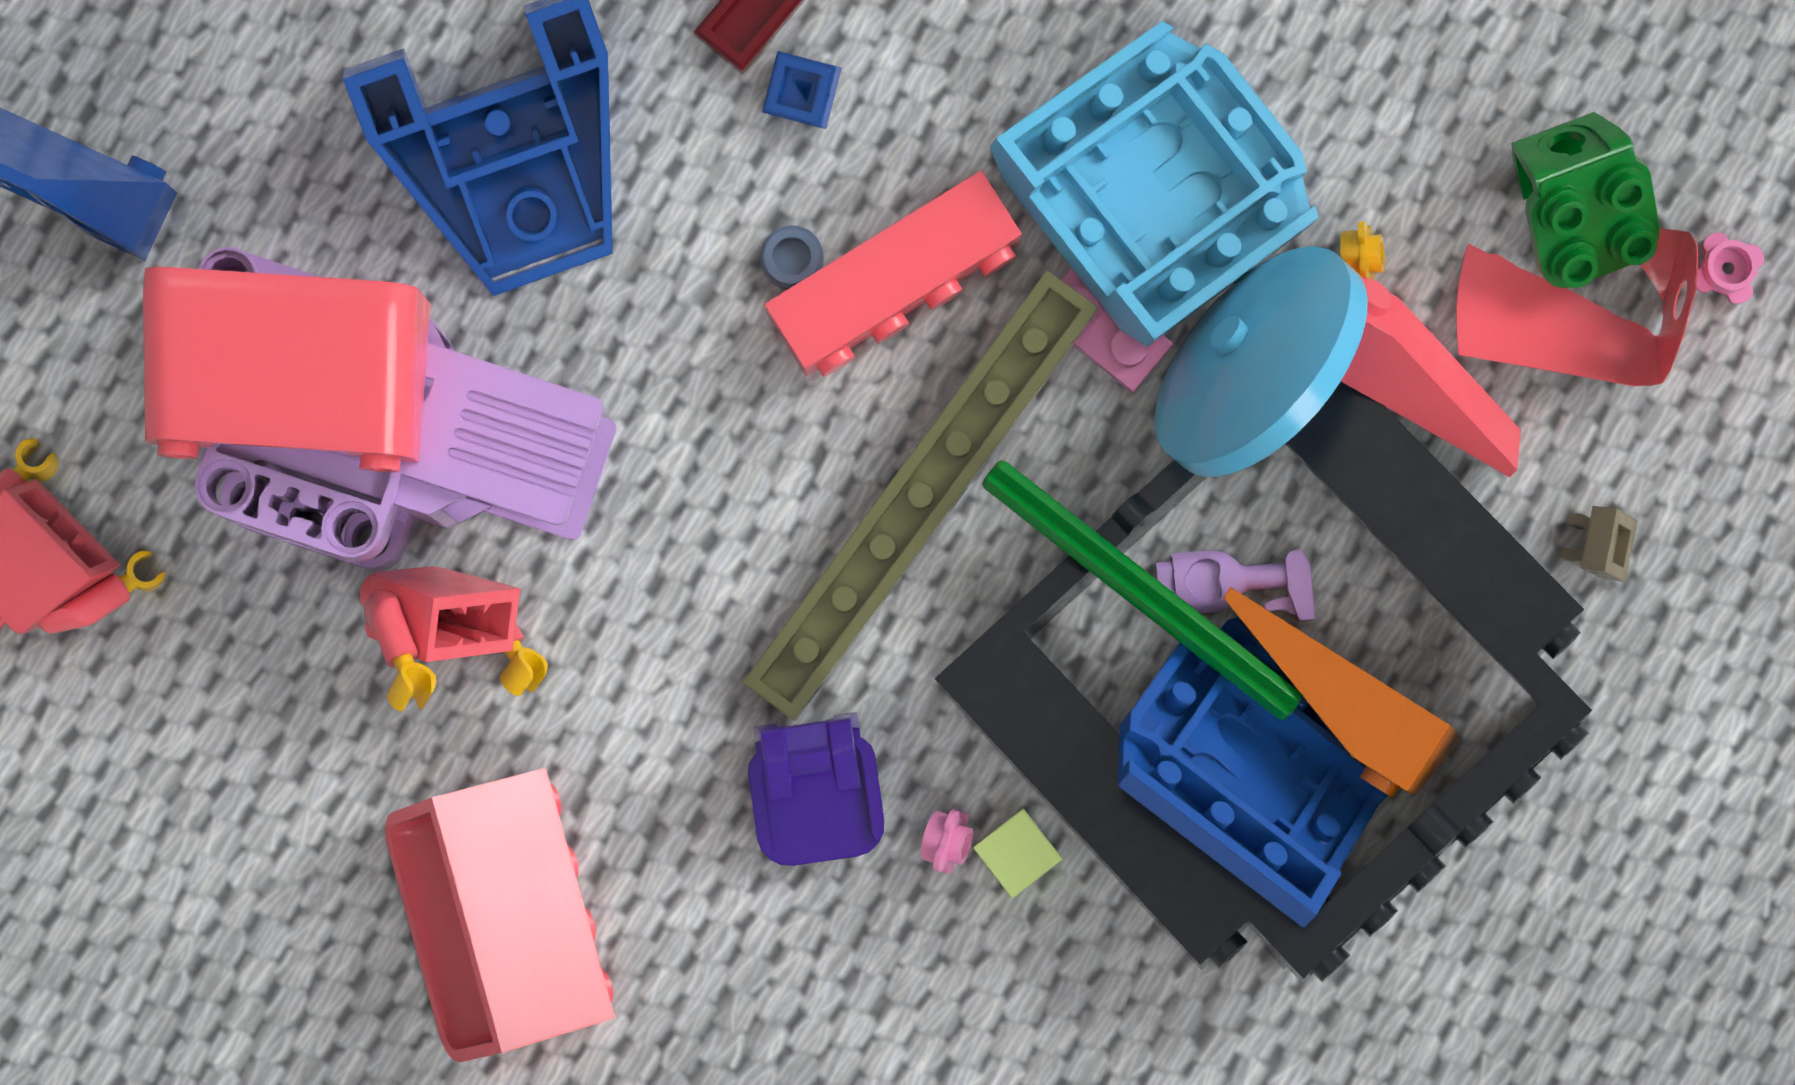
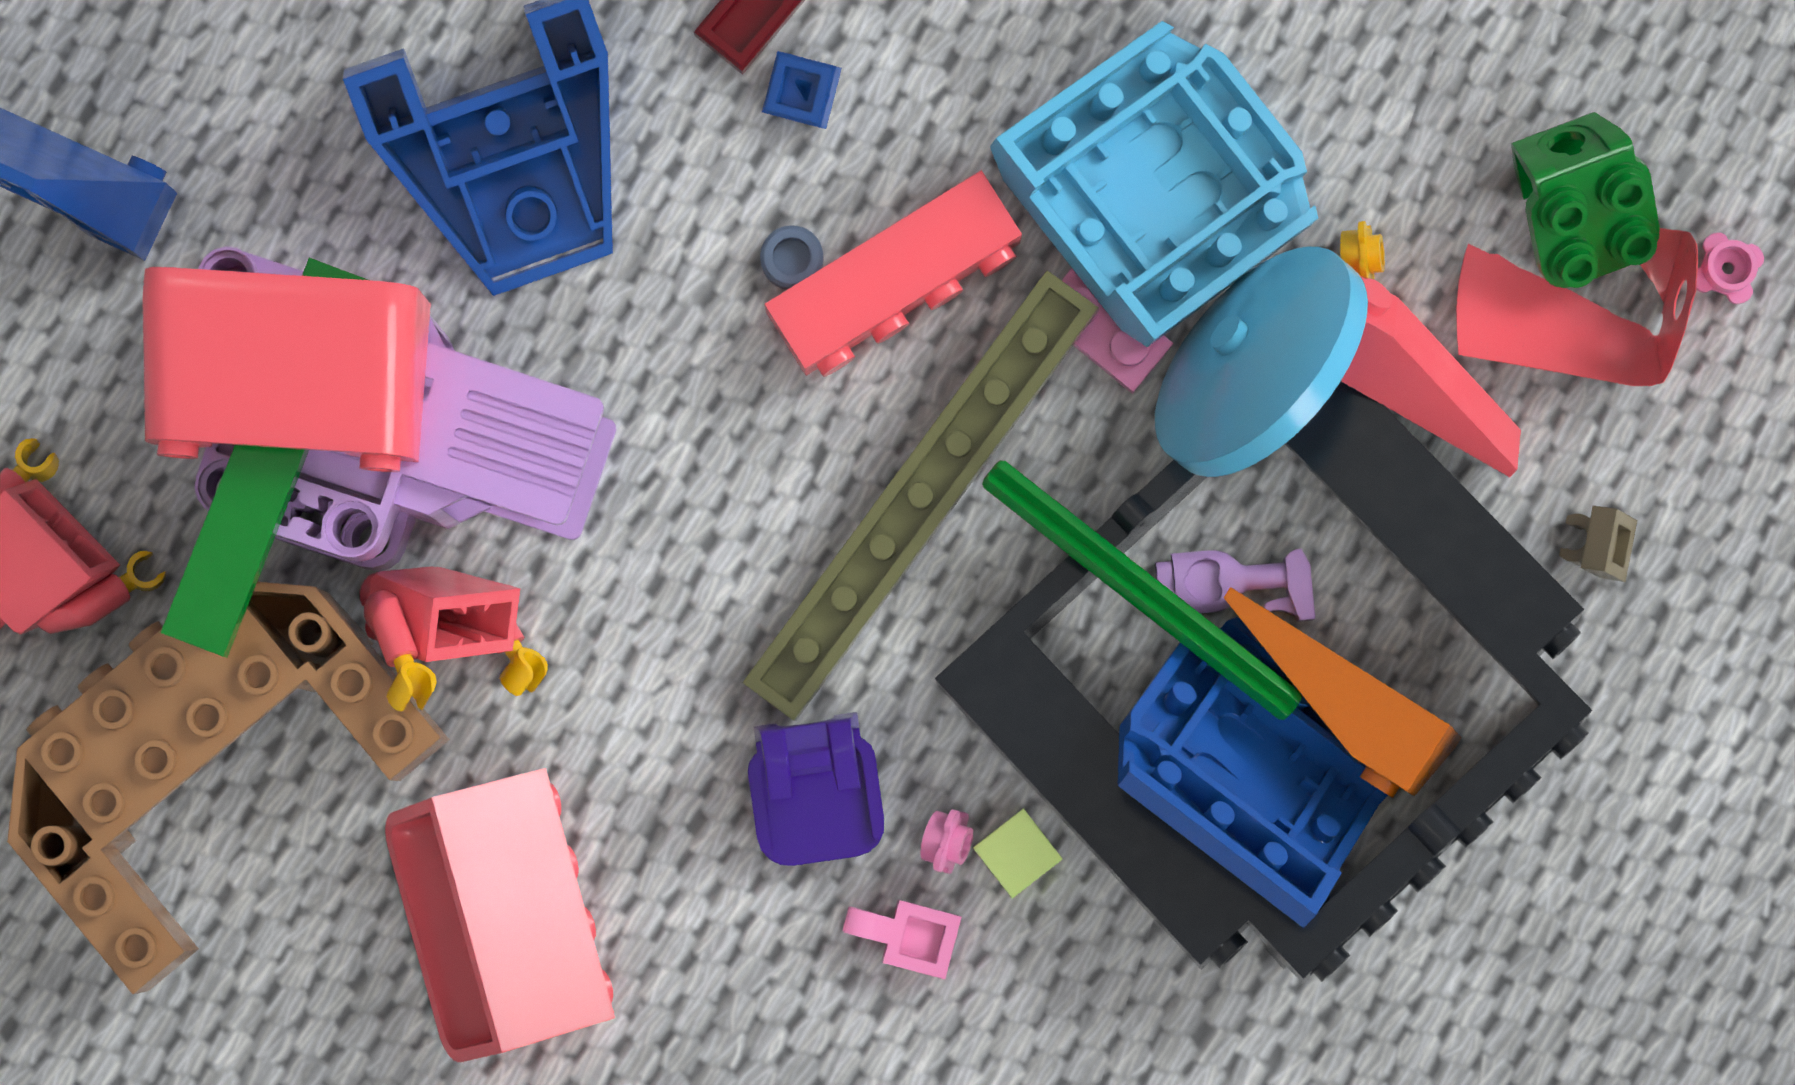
none -> medium nougat wedge [7,582,450,994]
none -> green tile [160,257,368,658]
none -> bright pink plate [842,900,962,979]

